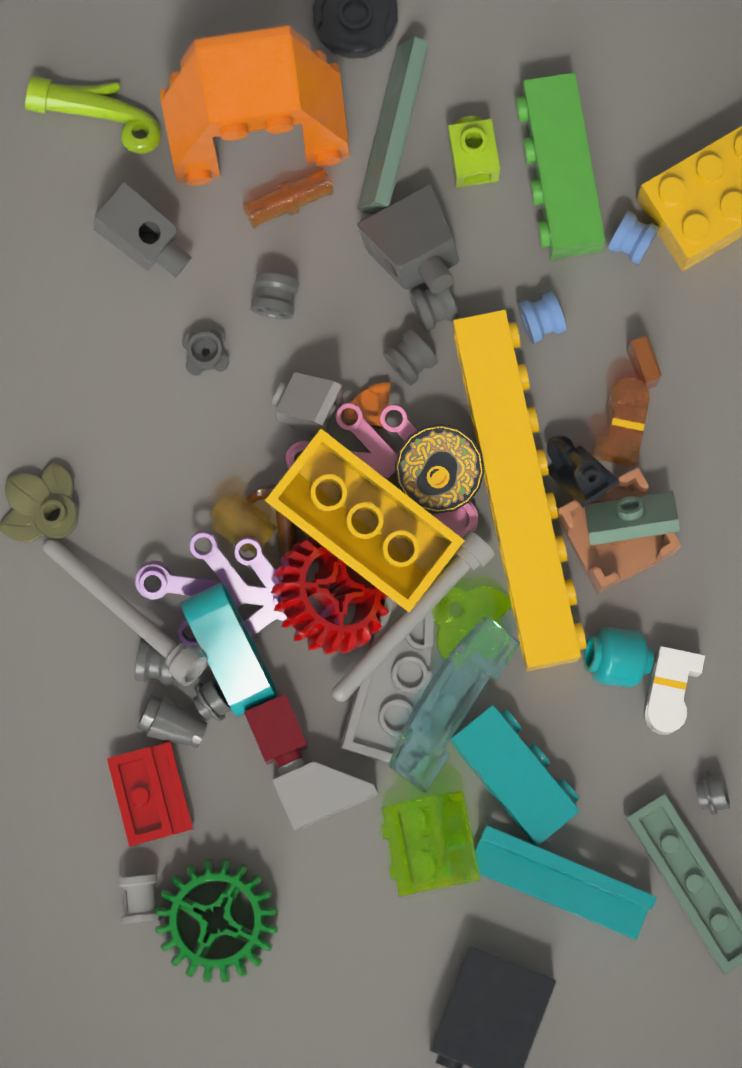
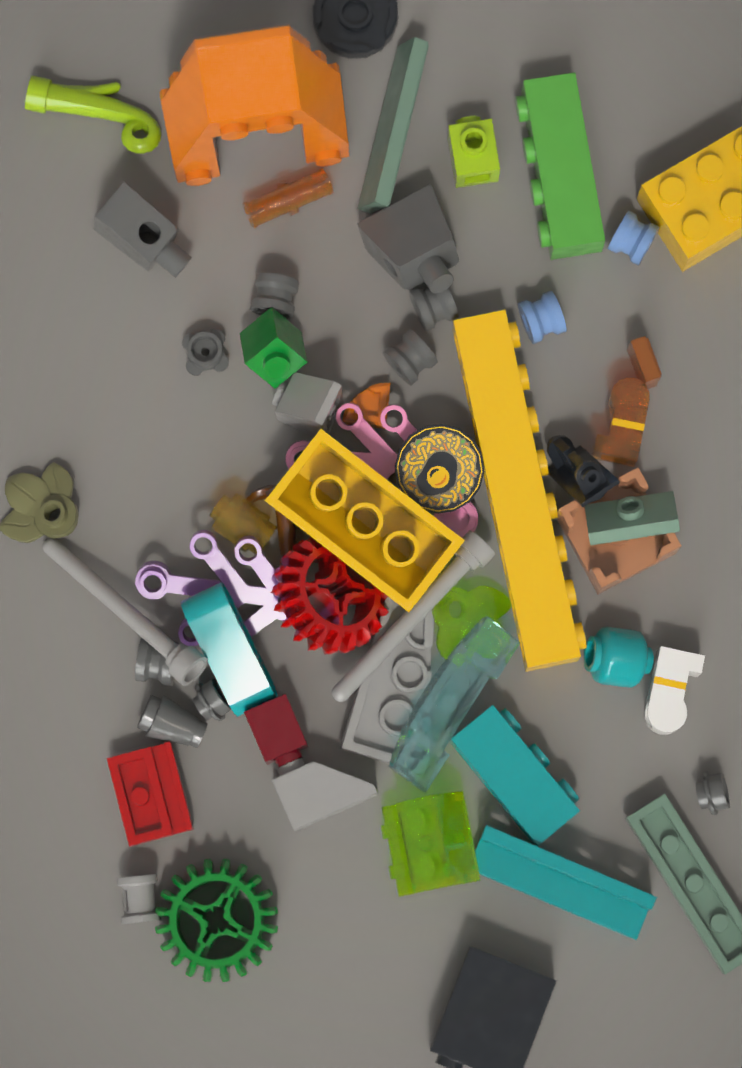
none -> green brick [239,307,307,389]

